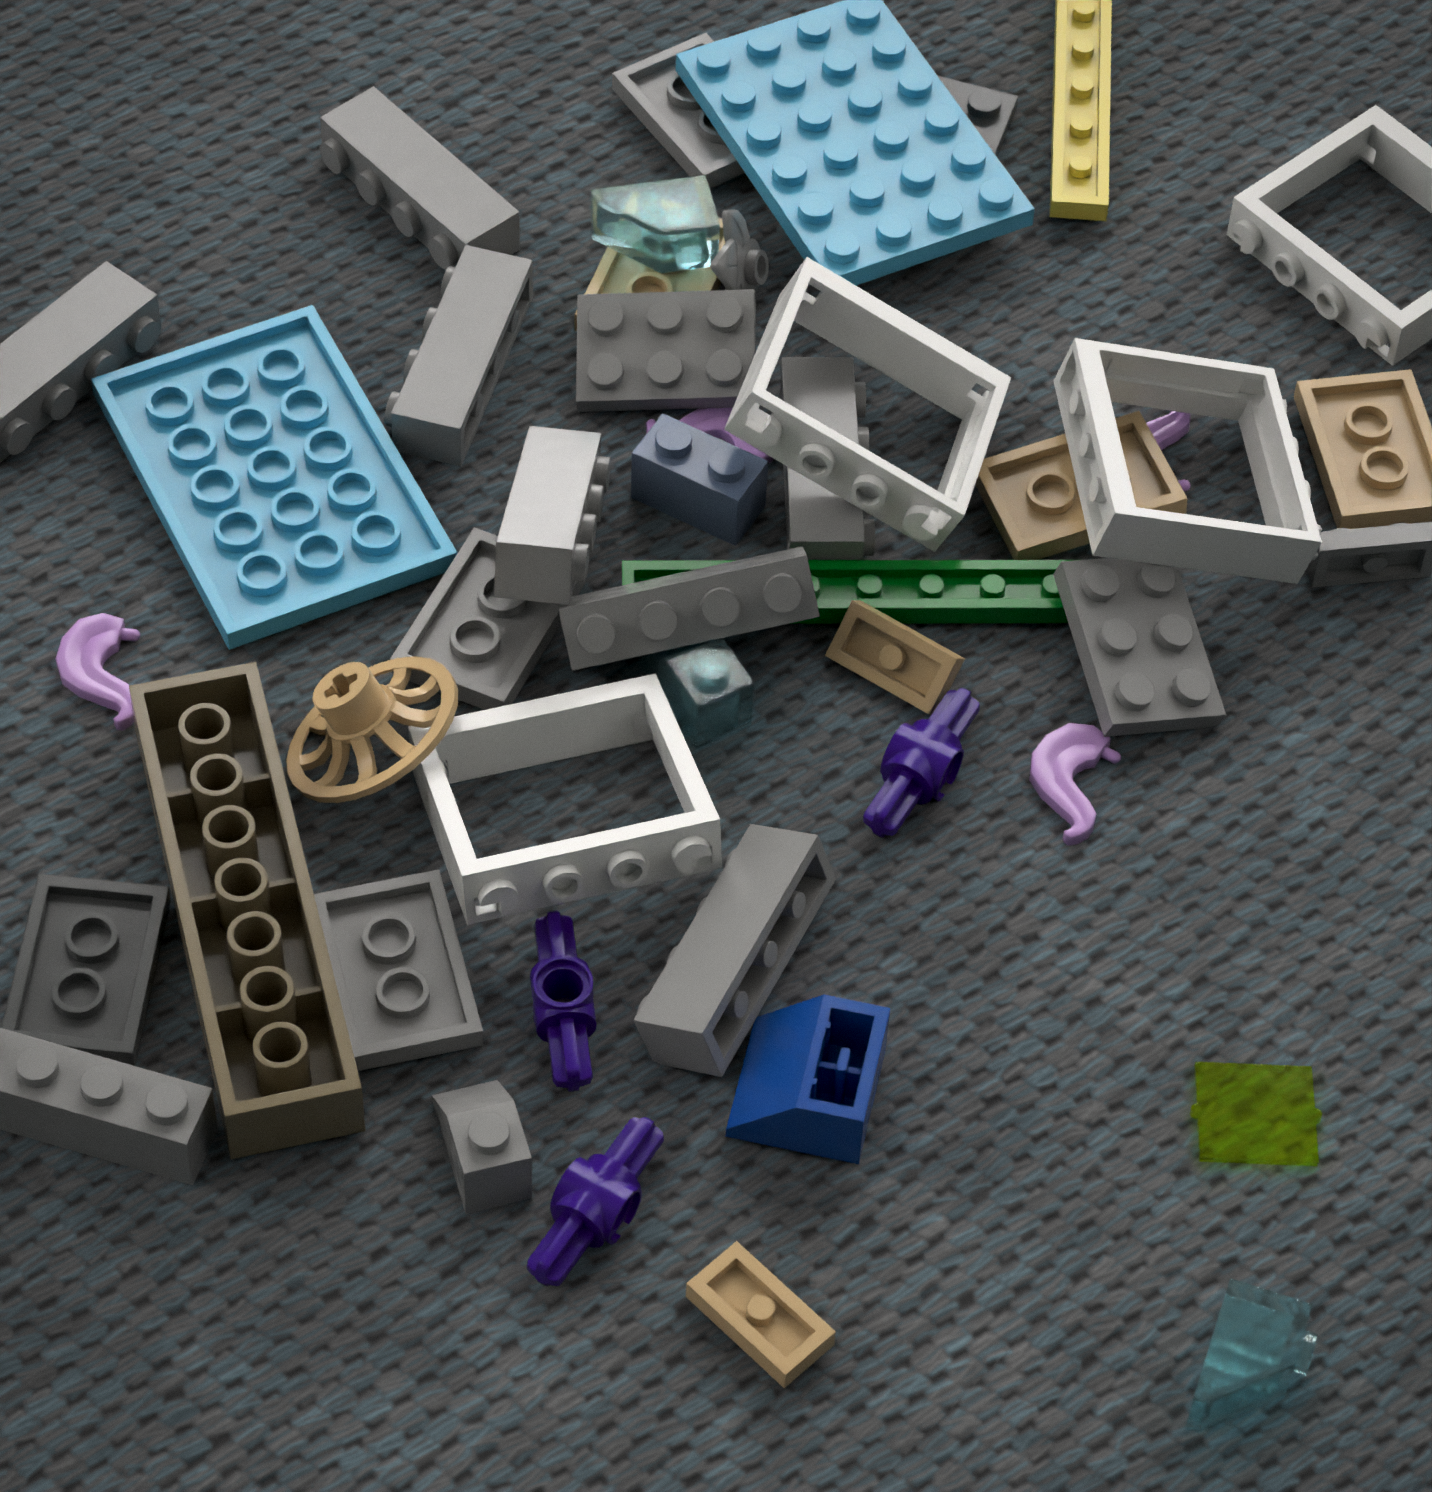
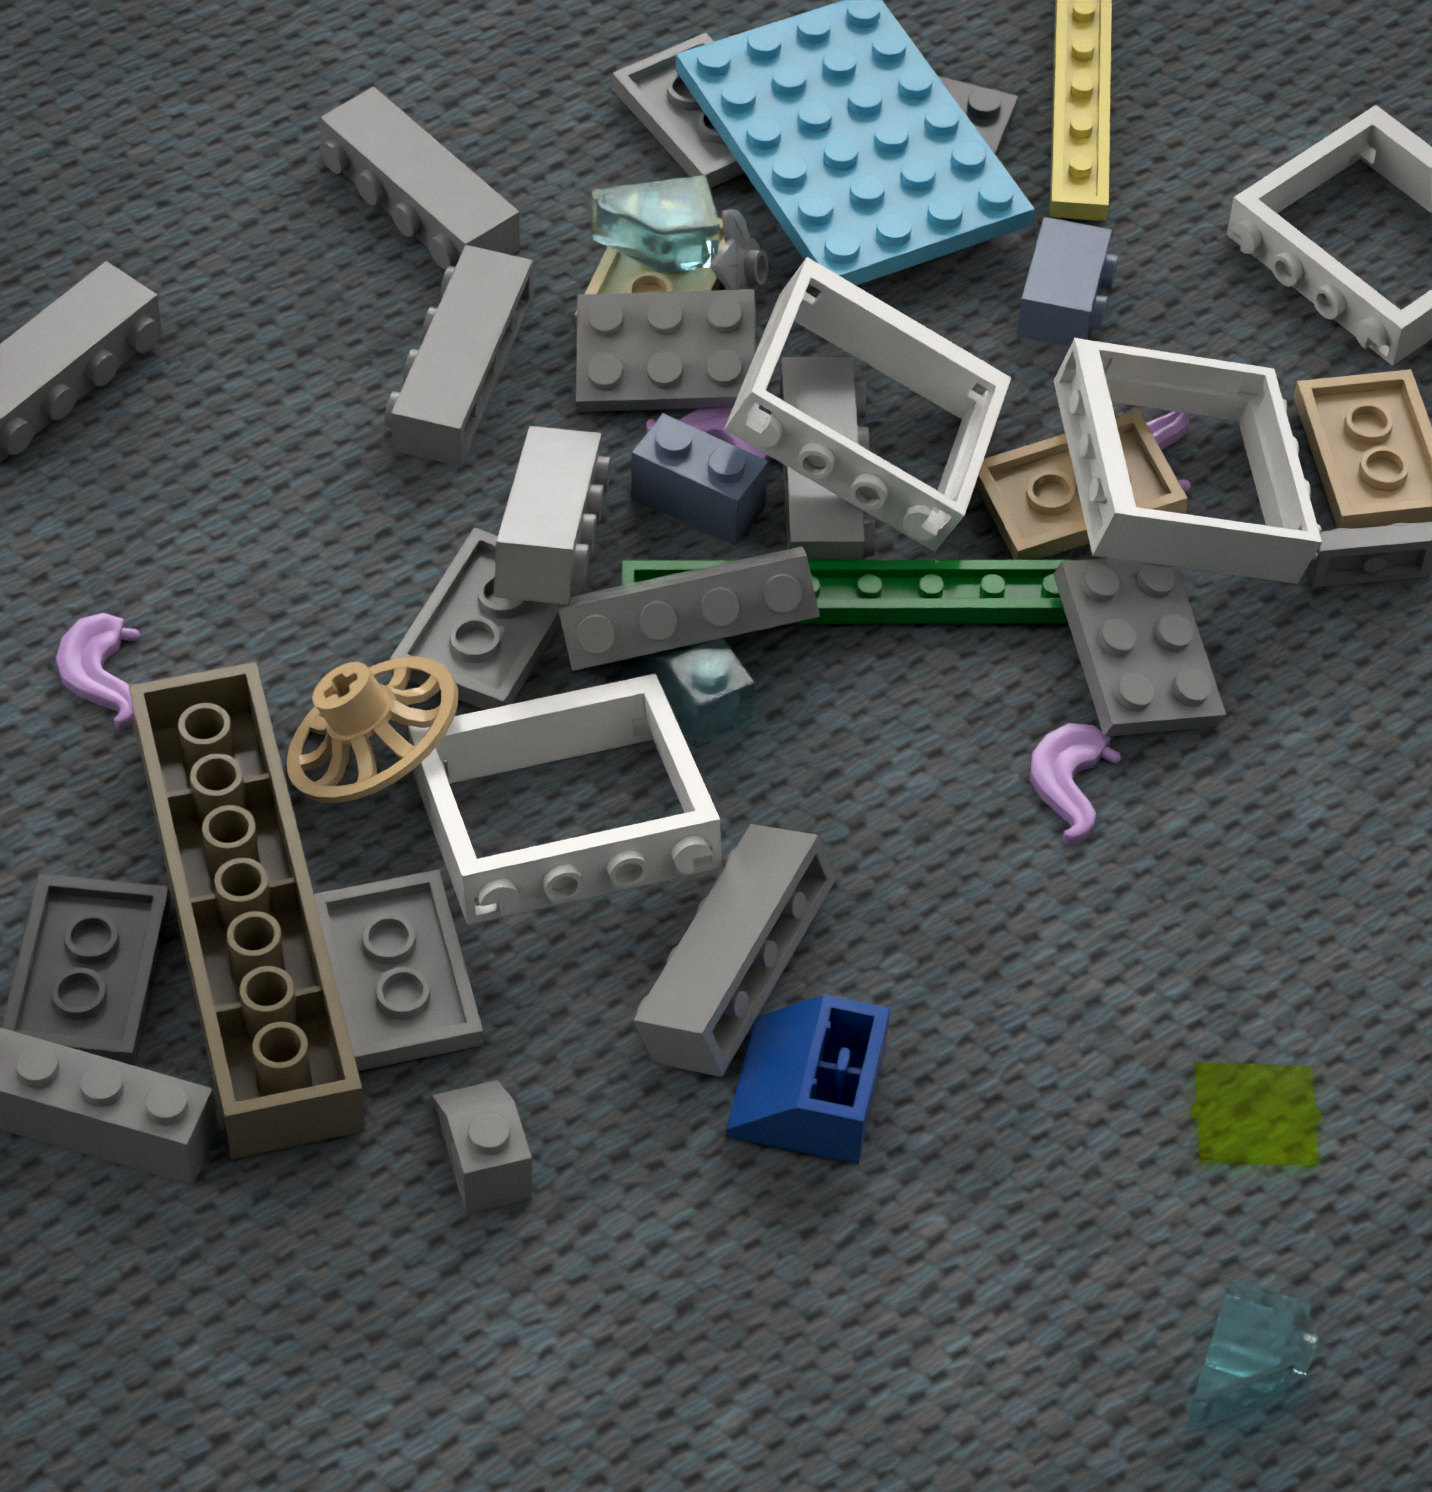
medium azure plate [91,305,457,650] -> none
dark purple axle [526,1117,664,1287] -> none
dark purple axle [530,911,597,1092] -> none
tan plate [686,1241,836,1388] -> none
tan plate [825,600,965,715] -> none
dark purple axle [863,688,980,838] -> none
none -> brick [1017,217,1119,347]

